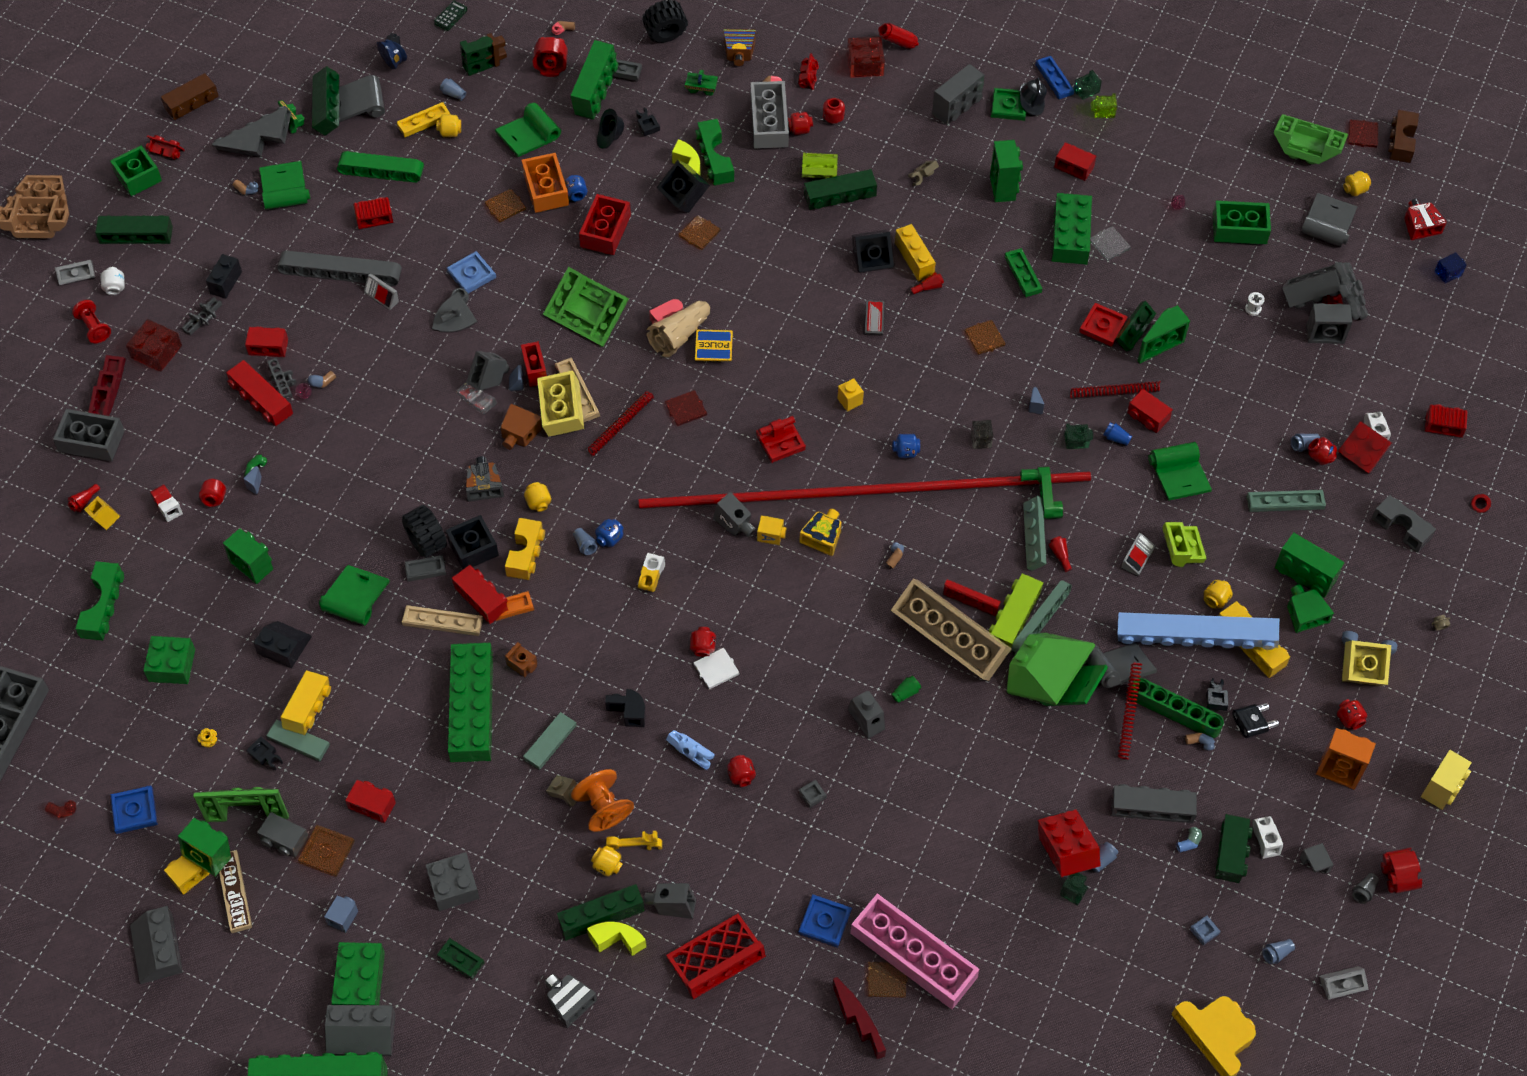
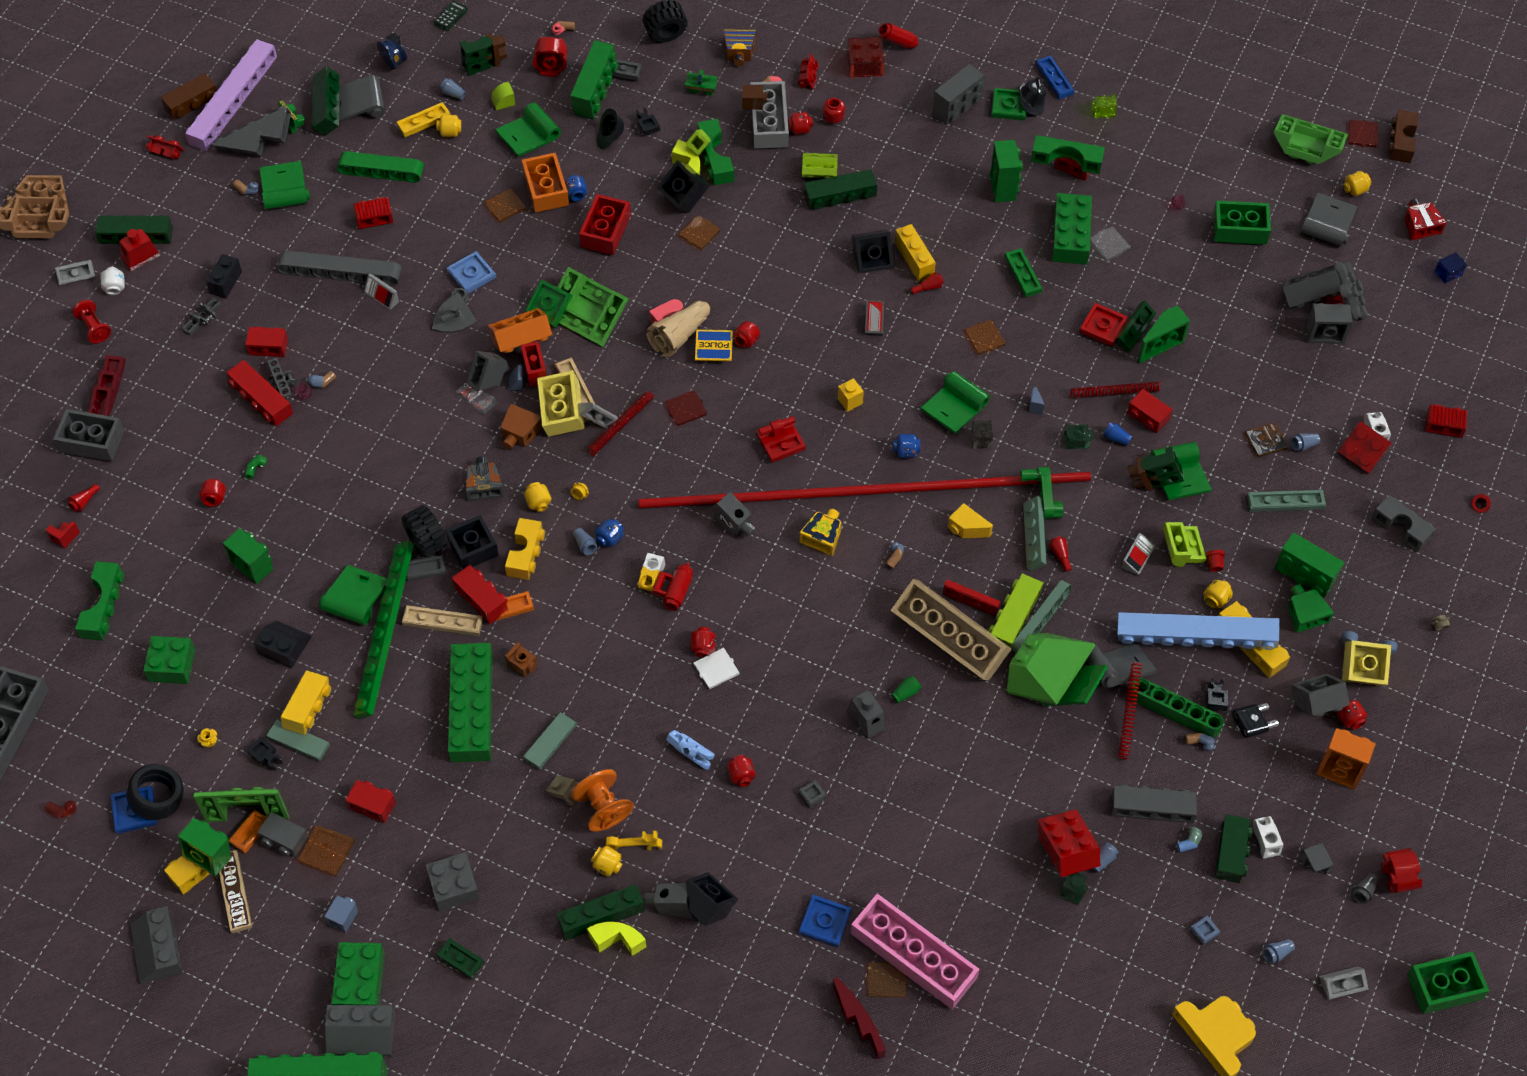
yellow brick [84,496,120,530] -> none
green brick [110,145,162,196] -> none
clear red brick [126,319,182,372] -> none
leg [150,485,183,522] -> none
sand blue slope [244,466,262,495] -> none
dark grey torso [545,974,597,1028] -> none
black brick [605,689,646,727] -> none
red fence [666,913,766,999] -> none
yellow brick [757,515,787,545] -> none
dark tan plate [908,160,939,186] -> none
clear green brick [1074,70,1102,100] -> none
white bush [1245,292,1265,316] -> none
red head [1308,437,1337,465] -> none
light yellow brick [1421,750,1472,810] -> none
none -> red panel [45,521,80,549]
none -> red torso [120,229,160,271]
none -> black tyre [126,764,184,820]
none -> lavender brick [185,39,277,151]
none -> orange tile [228,809,267,854]
none -> green plate [354,540,414,719]
none -> orange brick [488,308,552,353]
none -> lime brick [491,82,515,110]
none -> green tile [525,279,573,328]
none -> yellow plate [571,483,589,500]
none -> light grey slope [578,403,618,428]
none -> red piece [652,562,693,611]
none -> lime brick [686,129,711,155]
none -> black slope [686,872,738,926]
none -> red head [733,321,760,348]
none -> reddish brown brick [742,85,767,110]
none -> green door [921,371,990,434]
none -> yellow slope [948,503,993,538]
none -> green arch [1031,135,1105,175]
none -> dark green hips [1127,447,1184,491]
none -> red piece [1205,550,1225,572]
none -> piece [1245,423,1288,457]
none -> dark grey brick [1291,673,1350,717]
none -> green brick [1407,951,1489,1014]

